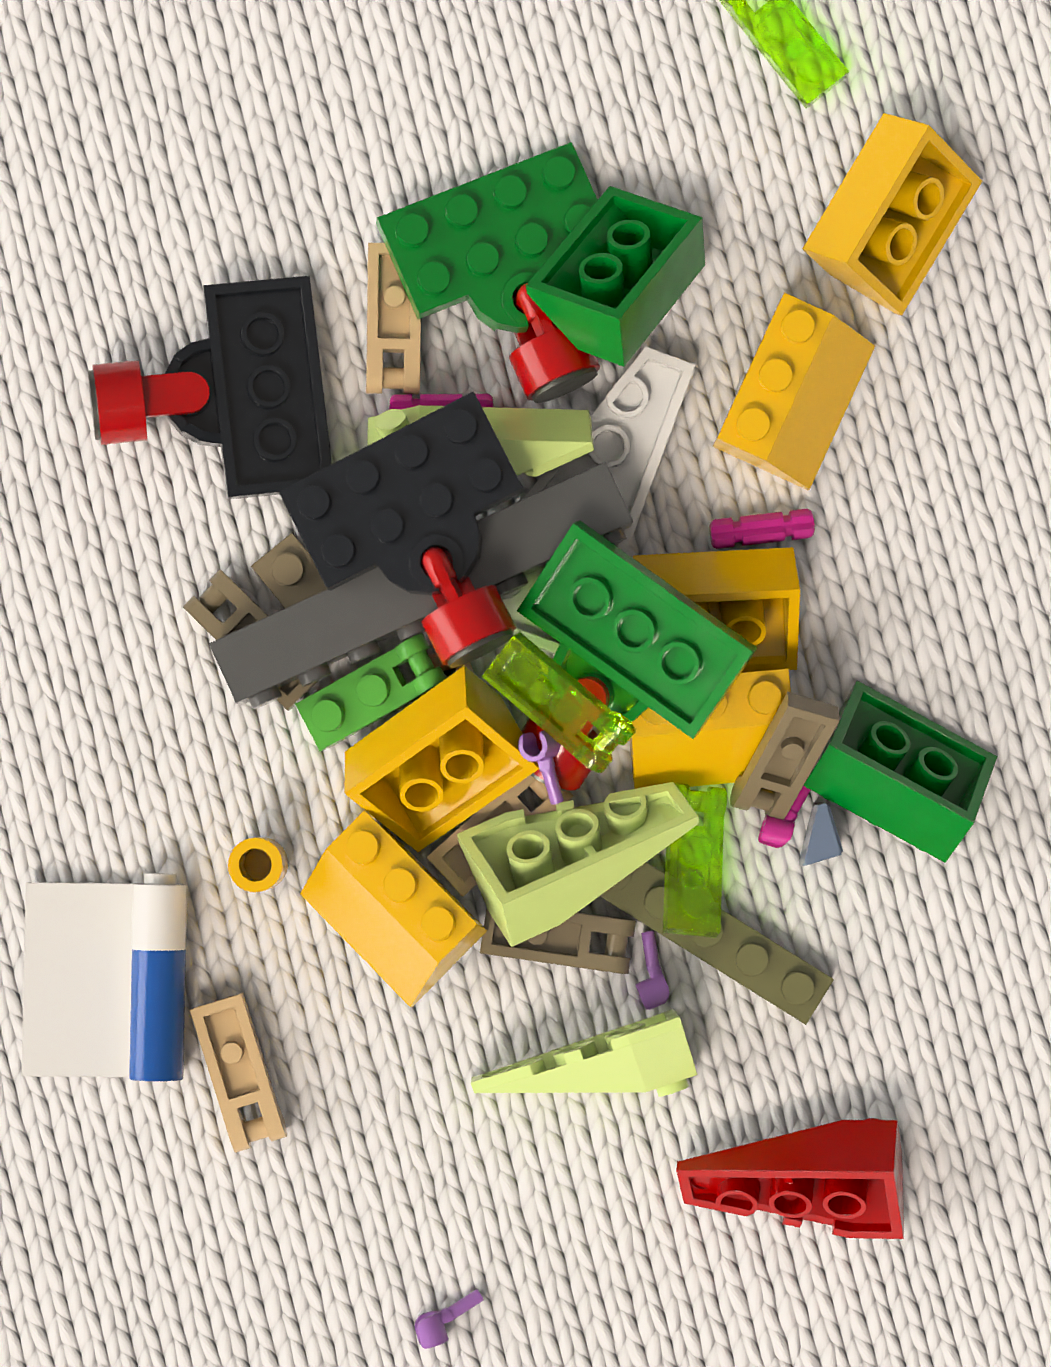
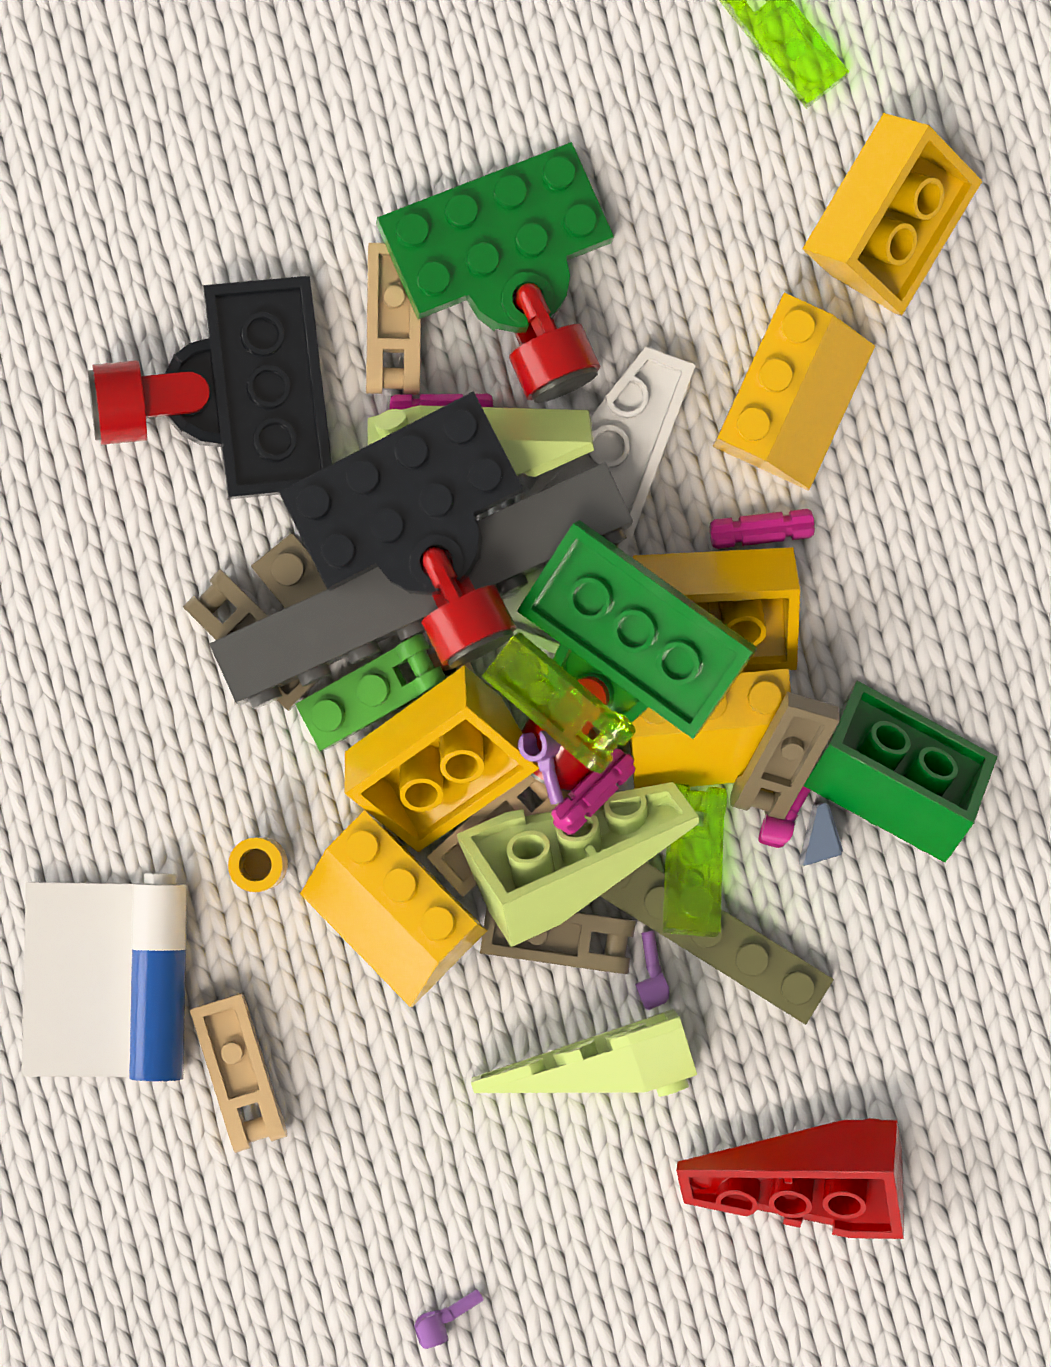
green slope [526,186,705,367] -> none
none -> dark pink axle [551,748,635,835]

